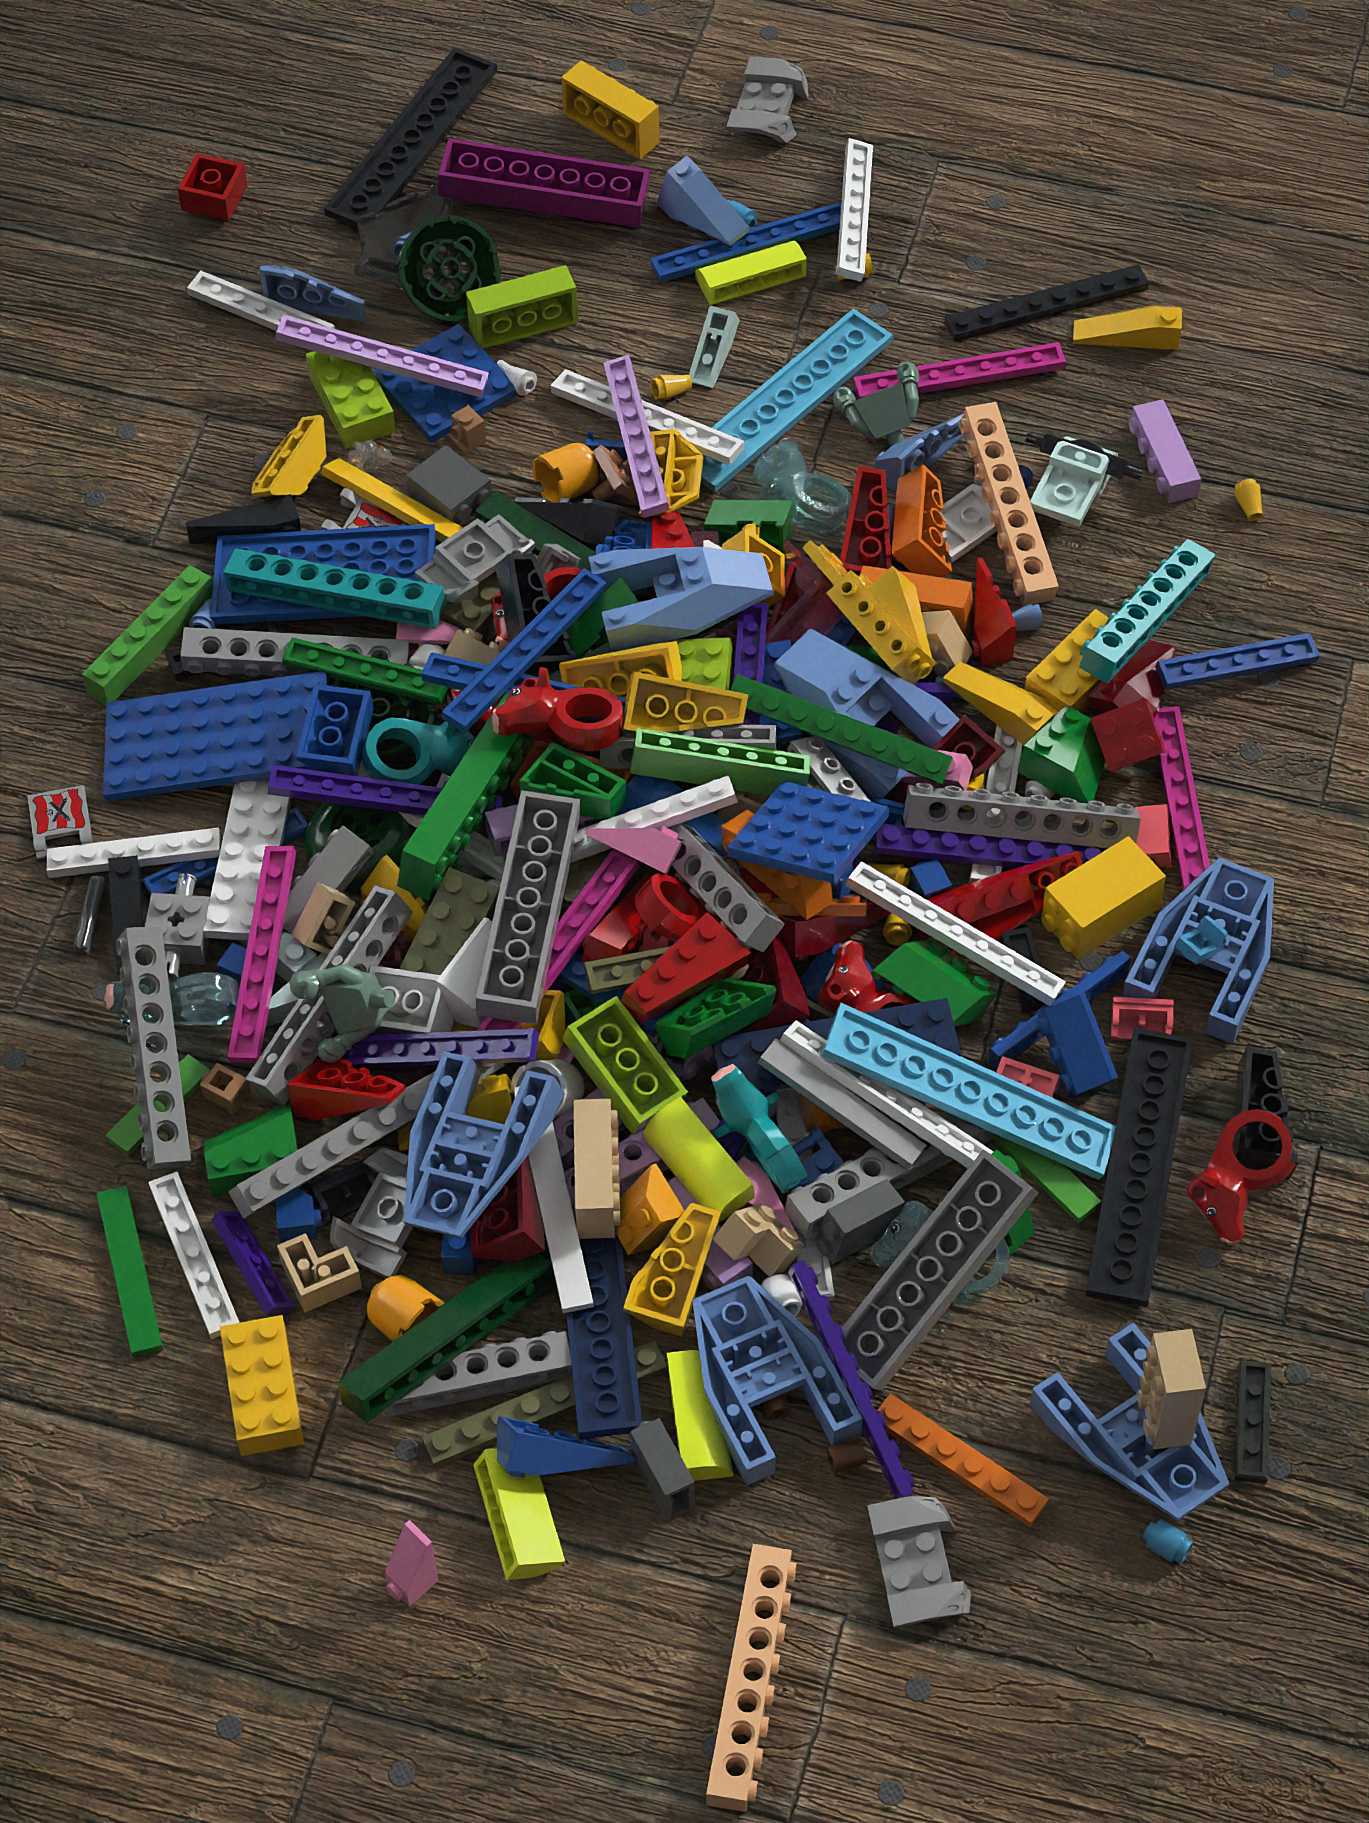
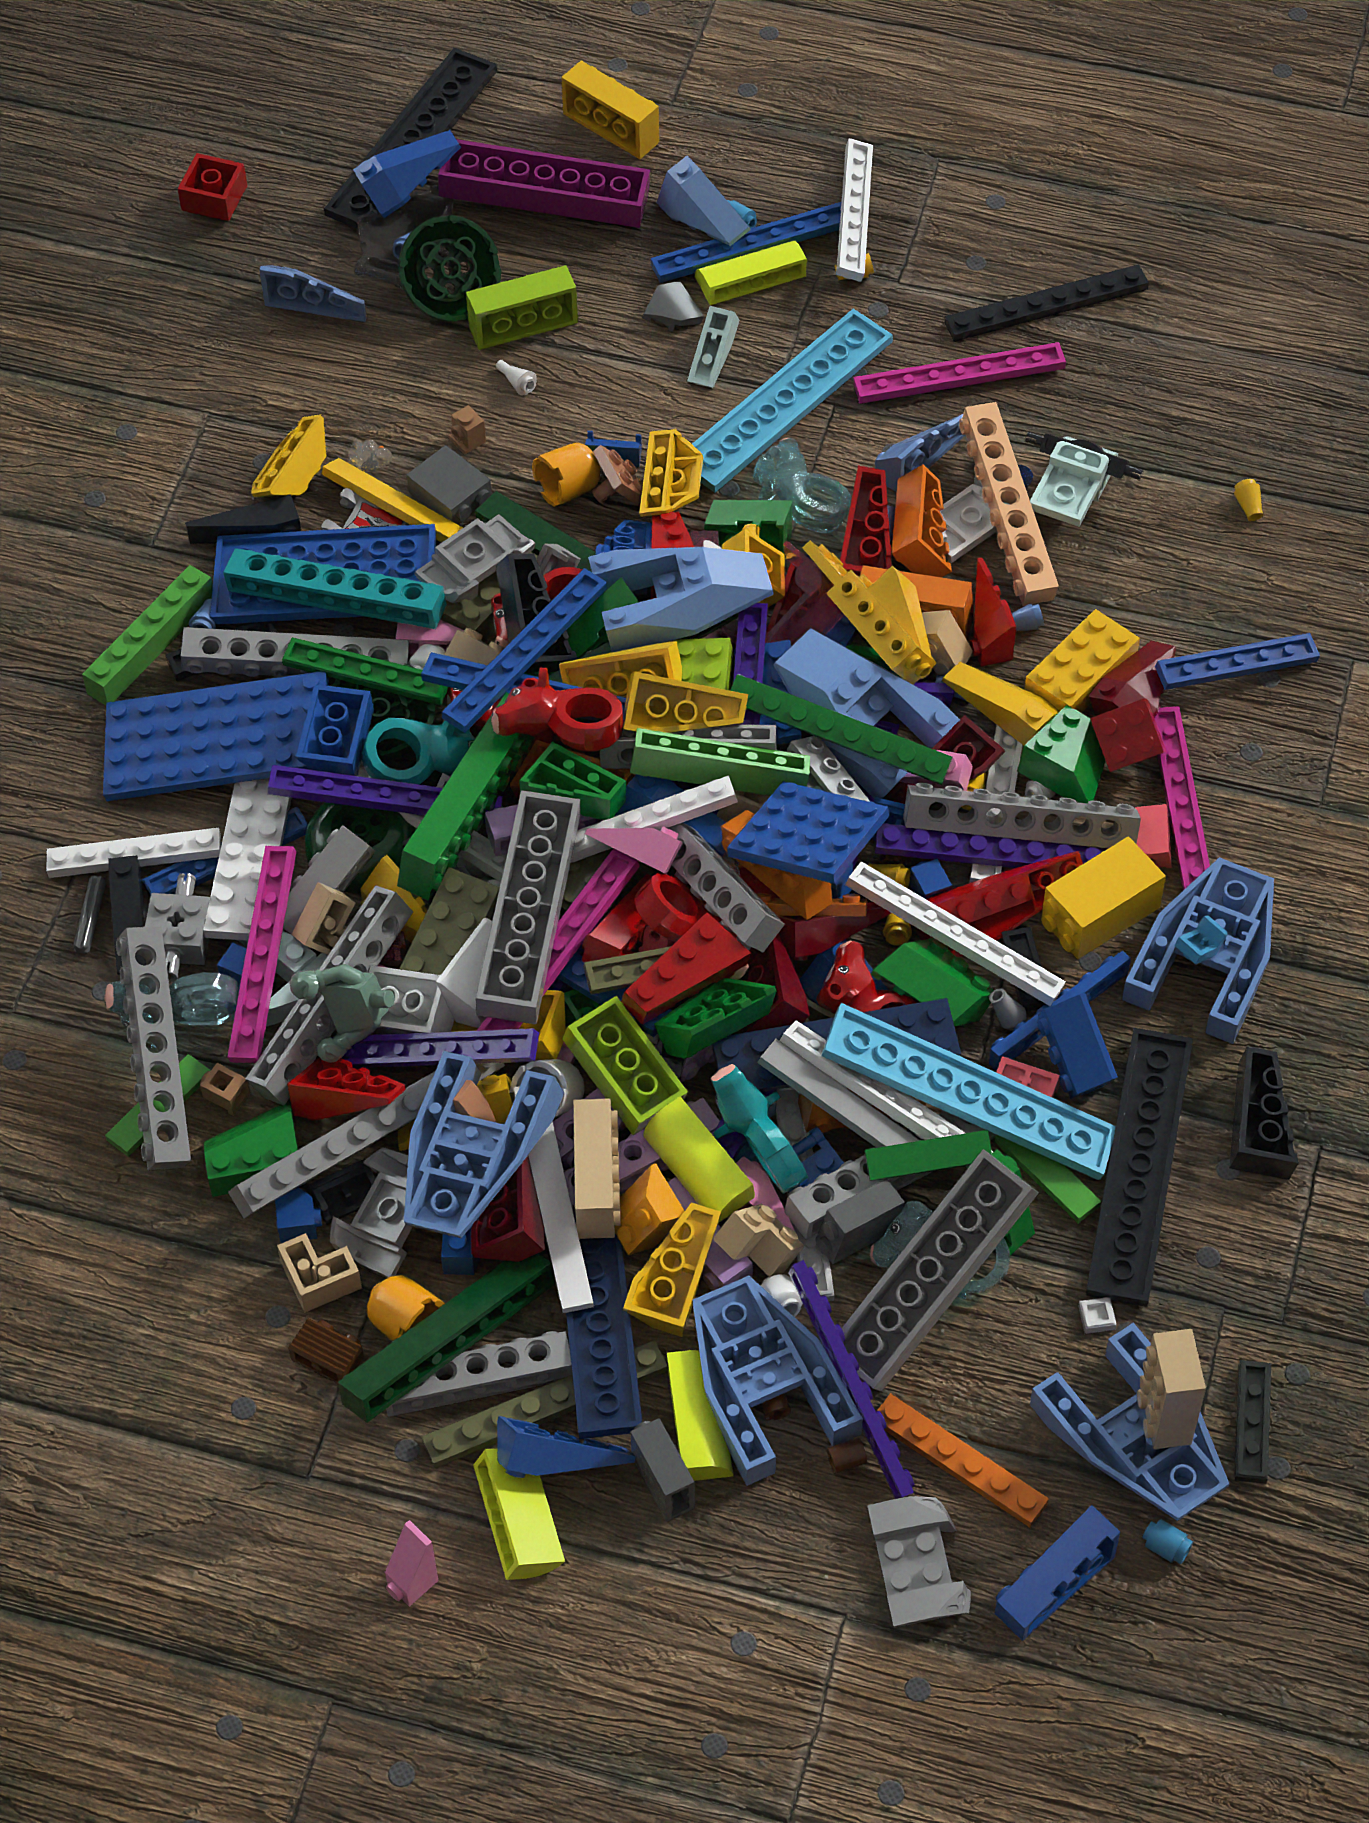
flag [27,785,94,860] -> none
green tile [96,1185,164,1358] -> none
white plate [148,1171,239,1339] -> none
white plate [187,271,335,331] -> none
dark purple plate [211,1211,295,1315] -> none
yellow brick [220,1315,304,1456] -> none
lavender plate [275,315,489,398] -> none
lime brick [306,351,396,449] -> none
blue plate [373,324,519,443] -> none
black wedge [514,497,619,551] -> none
white plate [550,369,745,465] -> none
lavender plate [604,354,670,518] -> none
yellow cone [651,374,692,401] -> none
light nougat brick [706,1544,797,1812] -> none
light grey piece [726,57,808,143] -> none
sand green torso [833,361,919,447] -> none
yellow wedge [1073,306,1182,350] -> none
teal brick [1079,539,1216,684] -> none
coral hinge [1111,997,1174,1041] -> none
lavender brick [1128,399,1201,503] -> none
red animal [1187,1109,1296,1245] -> none
none -> reddish brown brick [288,1318,364,1384]
none -> blue wedge [353,130,461,218]
none -> nougat slope [453,1080,496,1122]
none -> dark grey slope [642,281,704,332]
none -> green tile [865,1130,992,1181]
none -> light grey cone [989,988,1027,1031]
none -> blue wedge [995,1505,1120,1641]
none -> white tile [1078,1297,1116,1334]

